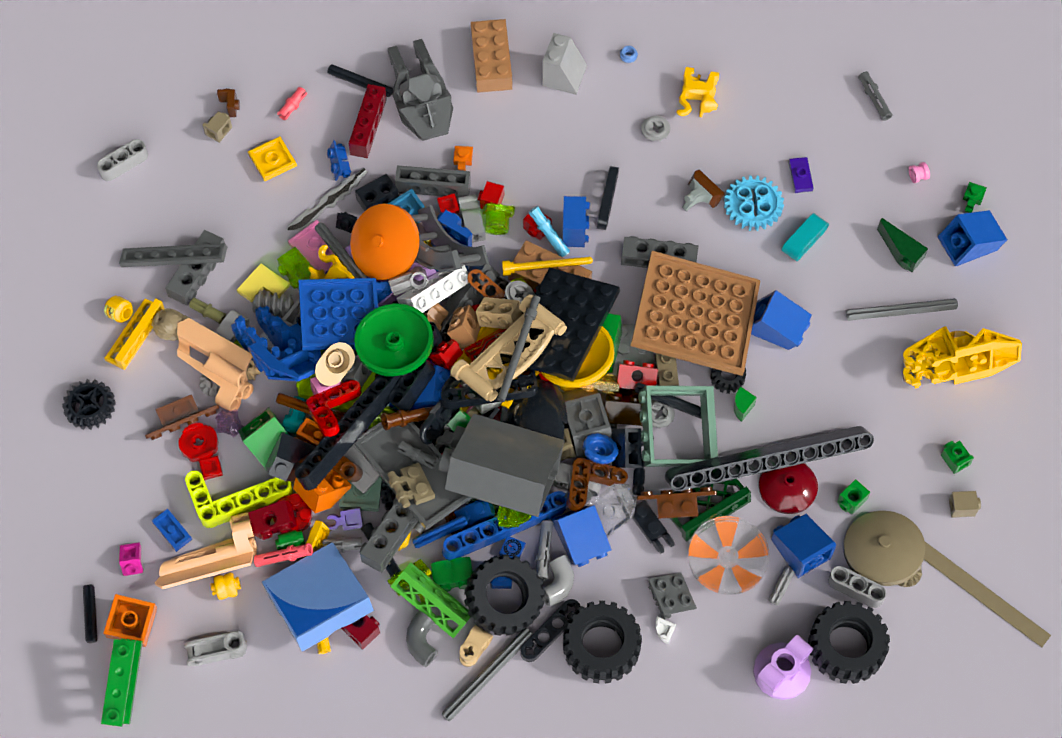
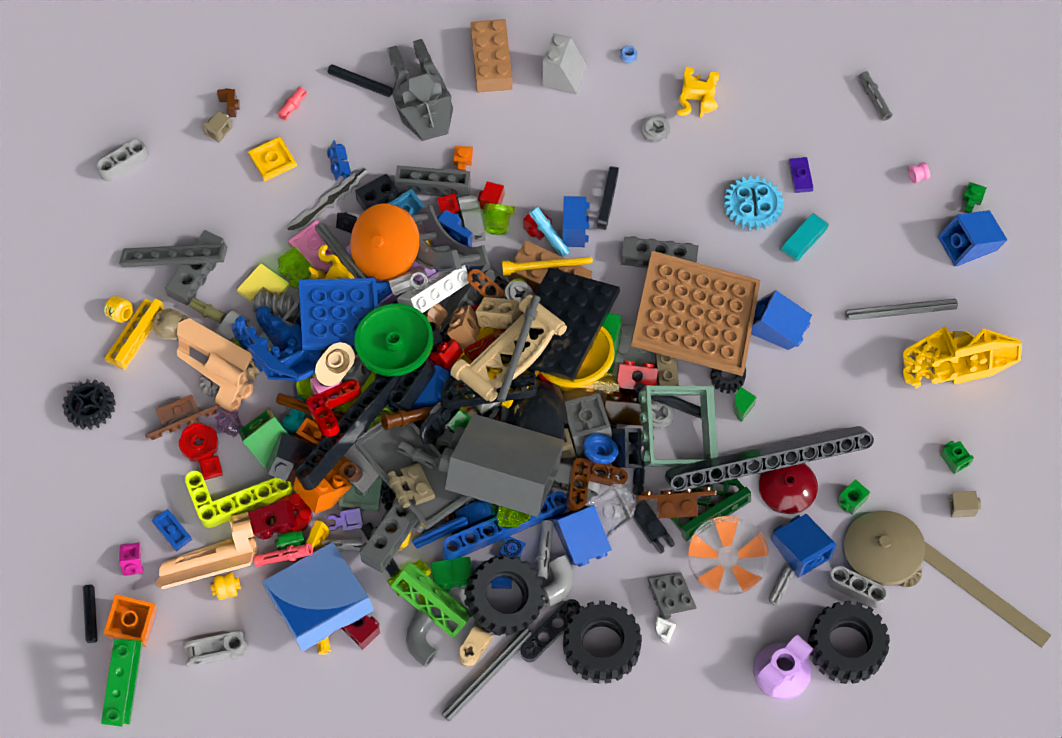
dark red brick [348,84,387,159] -> none
piece [683,169,724,211] -> none
dark green slope [877,218,928,272] -> none

